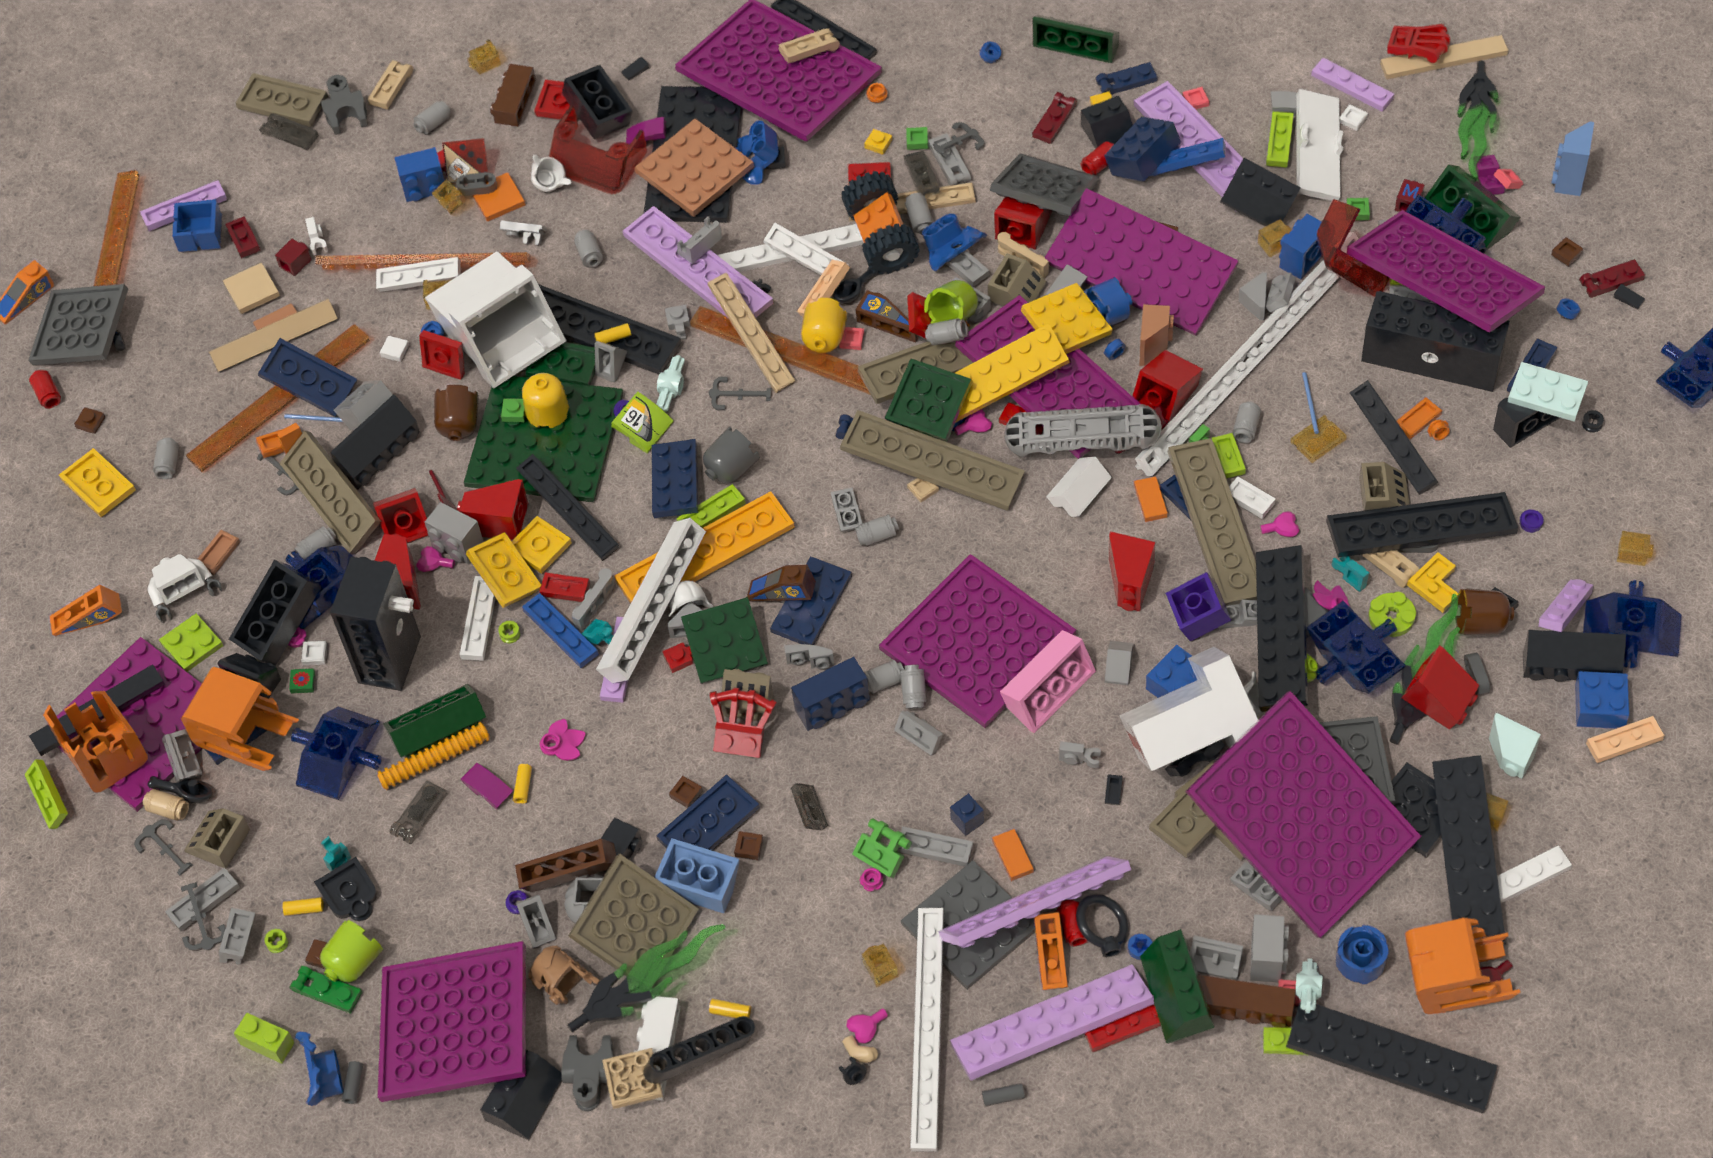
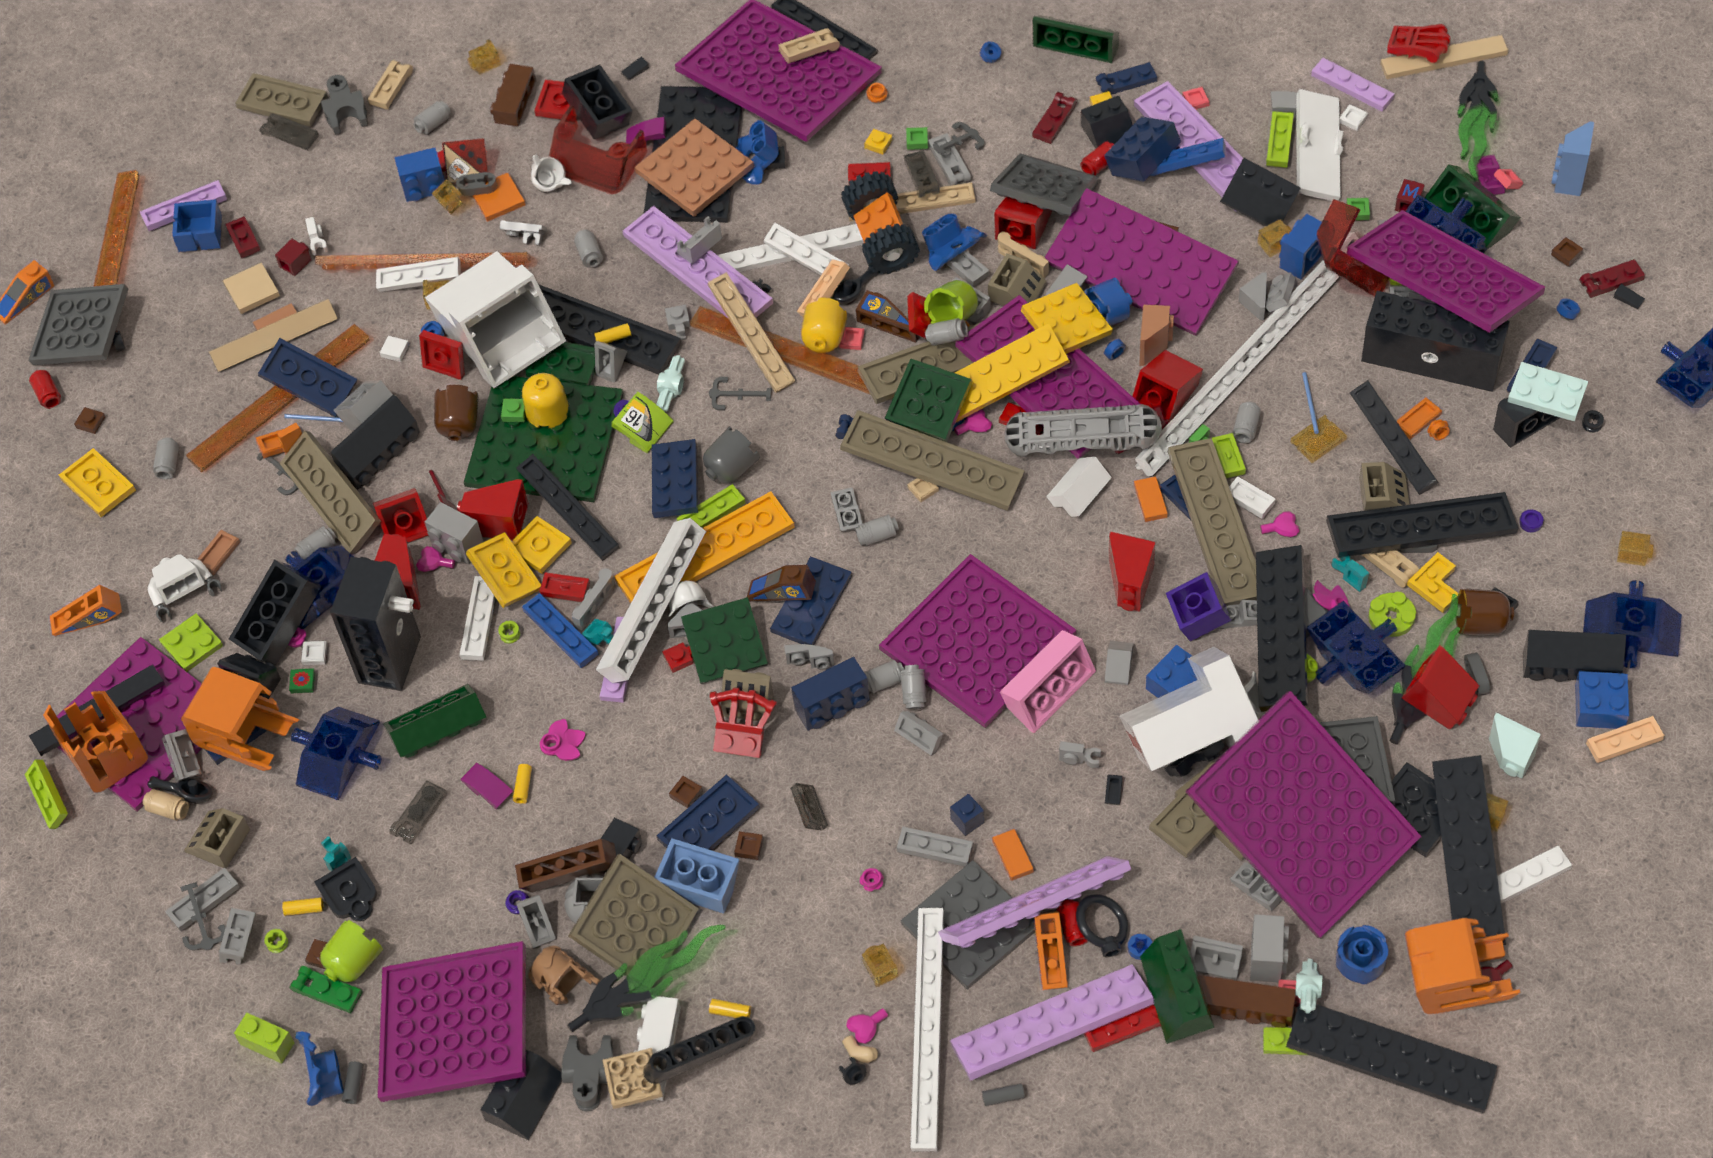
dark grey piece [134,819,193,876] -> none
light orange piece [377,722,490,790] -> none
bright green plate [852,818,912,878] -> none
light grey head [905,193,933,234] -> none
lavender plate [1539,579,1593,632] -> none

